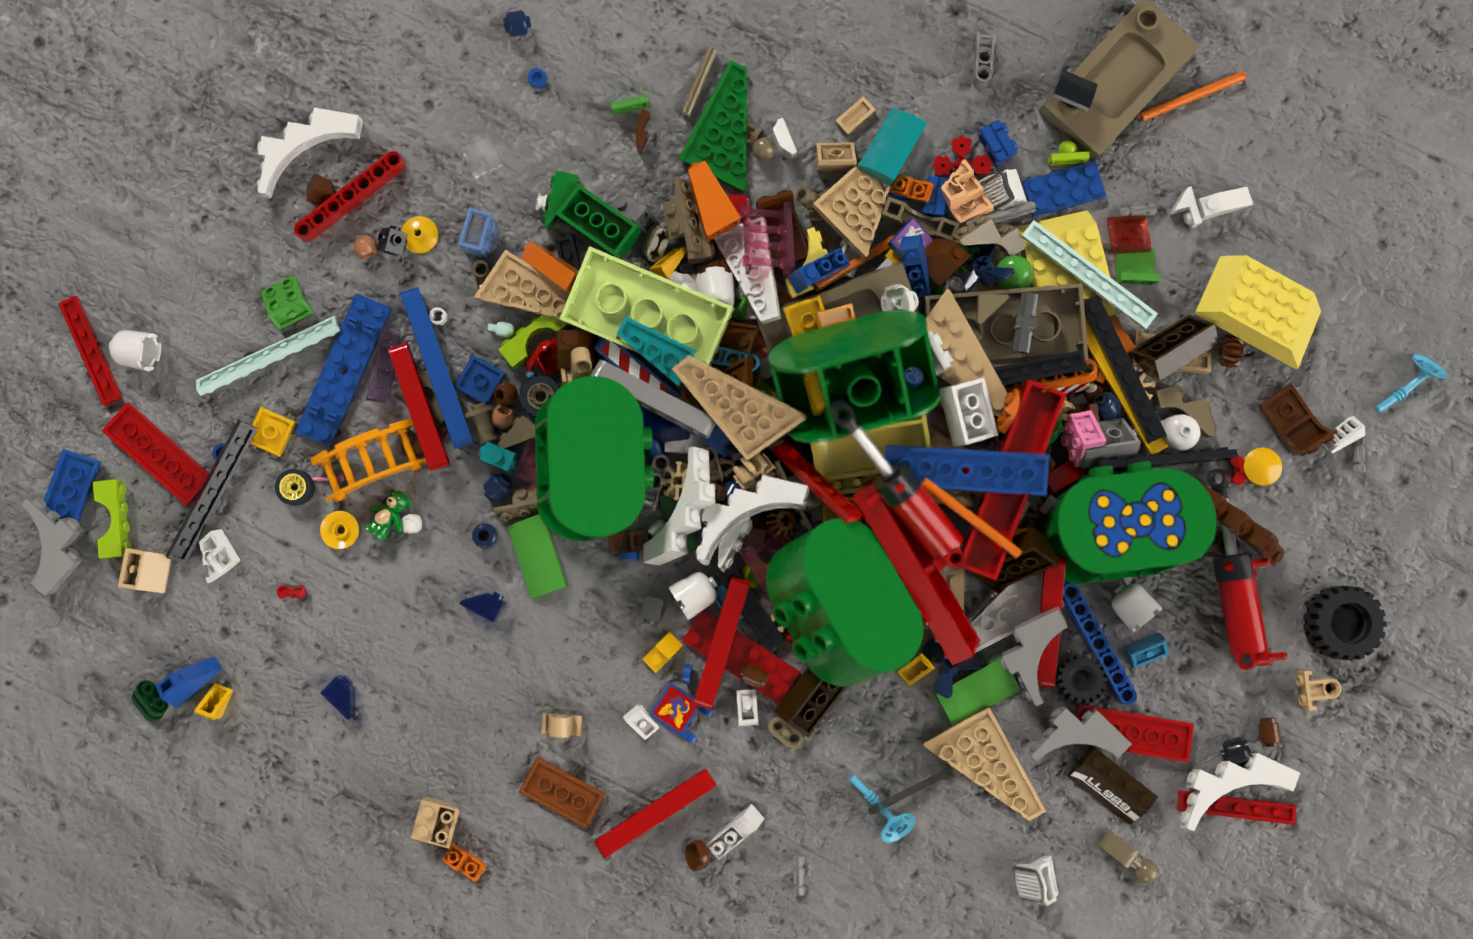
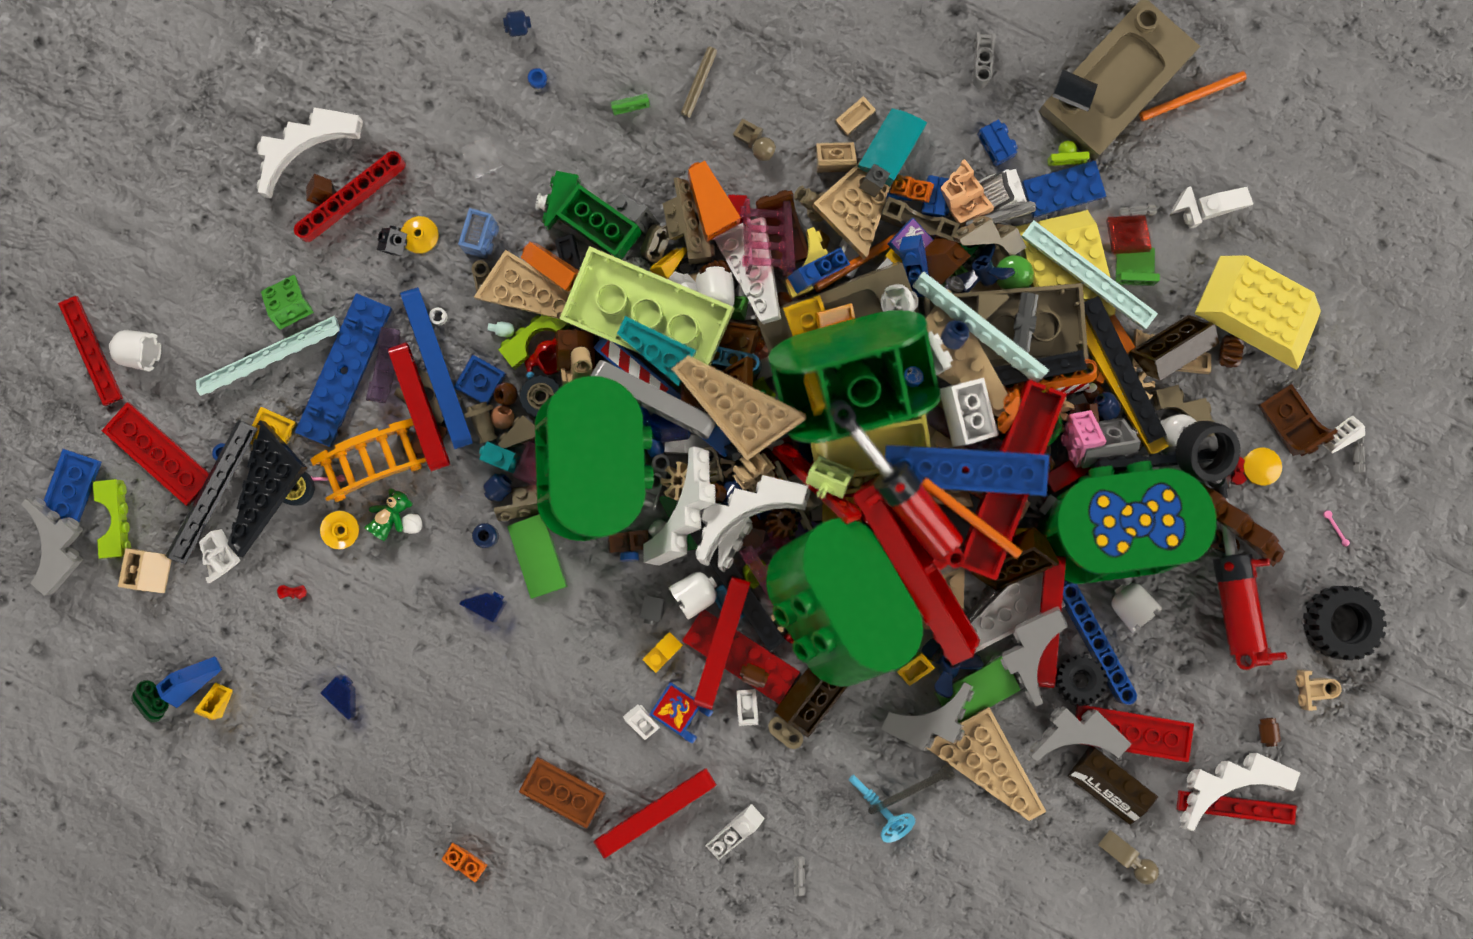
nougat piece [353,236,378,259] -> none
tan slope [411,796,460,848] -> none
tan pin [541,713,582,738] -> none
reddish brown slope [636,109,650,154] -> none
green wing [679,60,747,193] -> none
blue tile [682,664,693,684] -> none
reddish brown hair [685,840,711,871] -> none
white slope [772,118,797,160] -> none
red plant [932,135,993,176] -> none
white piece [1014,856,1059,906] -> none
dark azure slope [1125,633,1169,669] -> none
black head [1220,737,1252,765] -> none
medium azure dish [1375,354,1448,413] -> none
none -> black wing [228,420,307,557]
none -> yellowish green plate [806,456,856,499]
none -> dark grey brick [859,164,891,197]
none -> light grey arch [881,683,974,751]
none -> light aqua plate [912,272,1049,382]
none -> dark blue head [941,320,970,350]
none -> black tyre [1175,421,1241,482]
none -> bright pink hinge [1323,511,1350,547]

